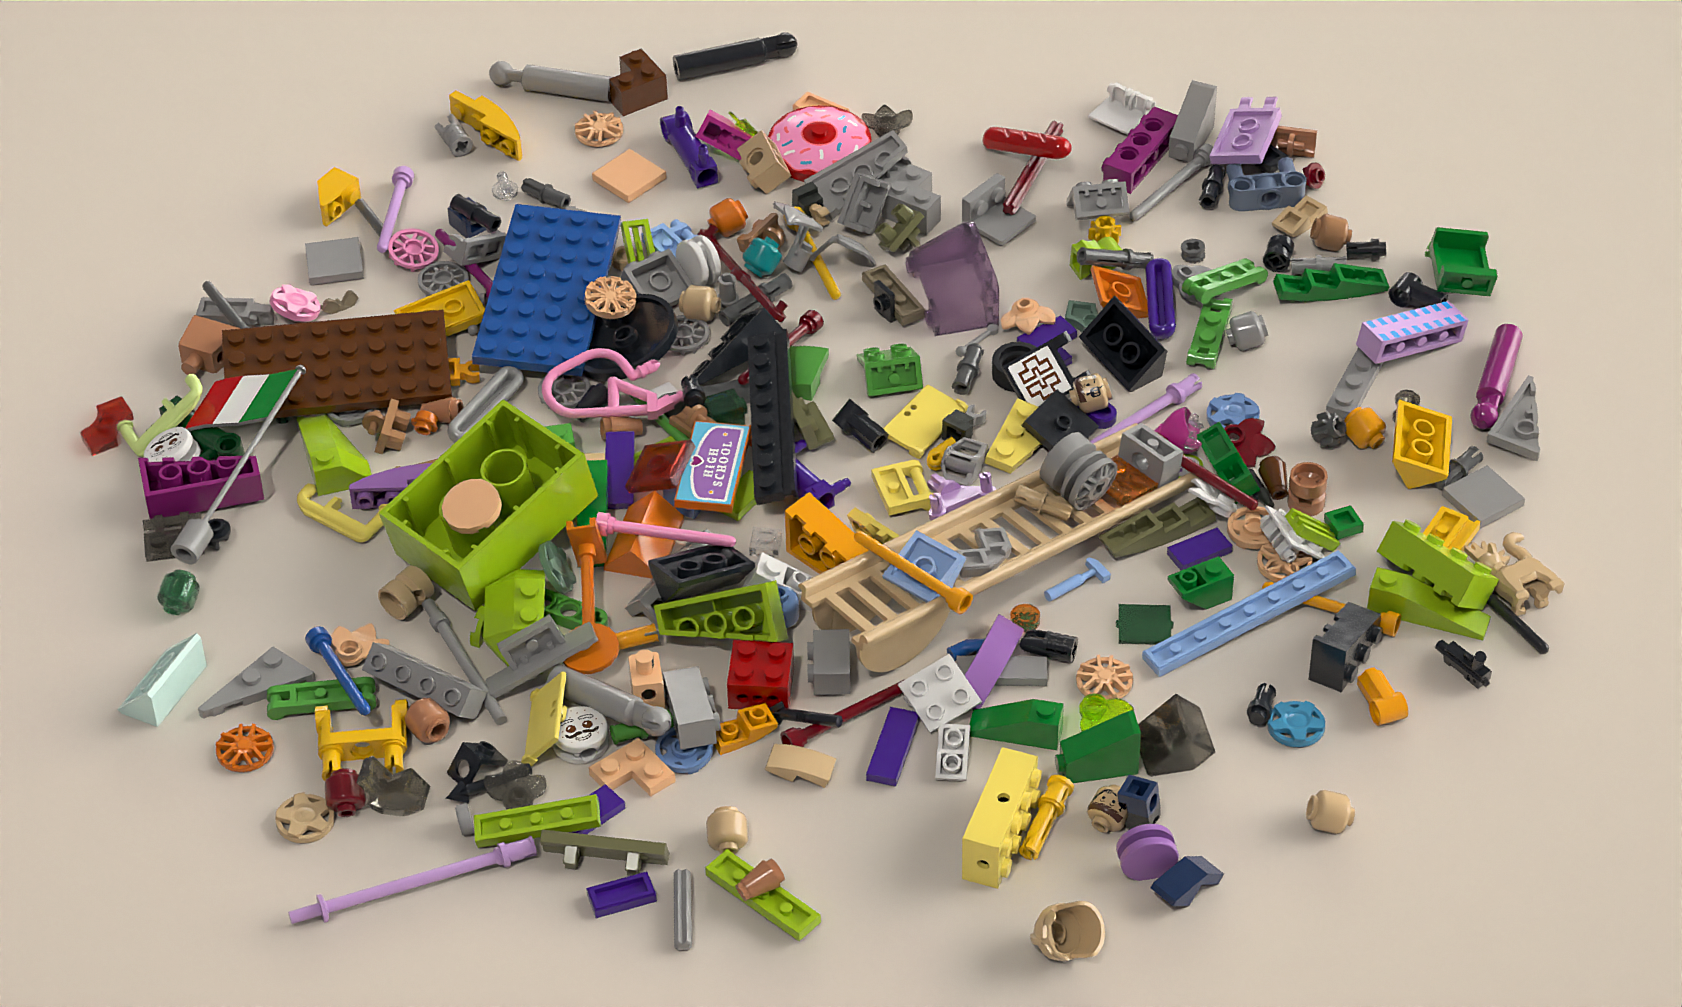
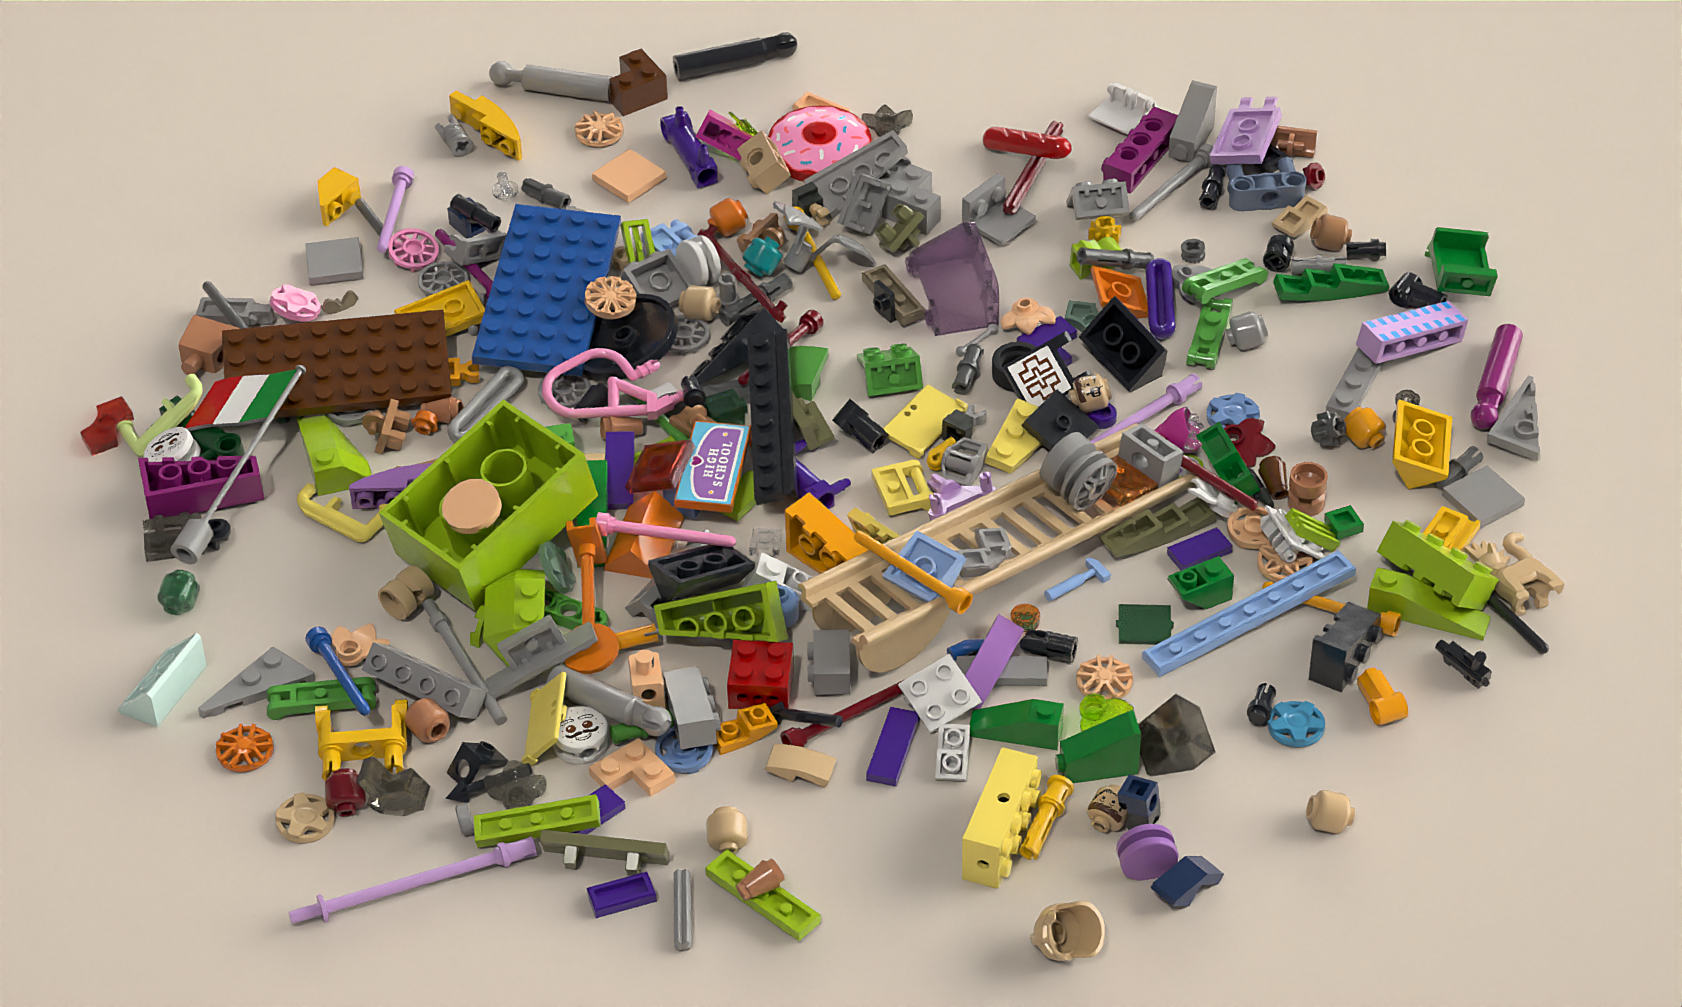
tan axle [1013,484,1072,521] -> none

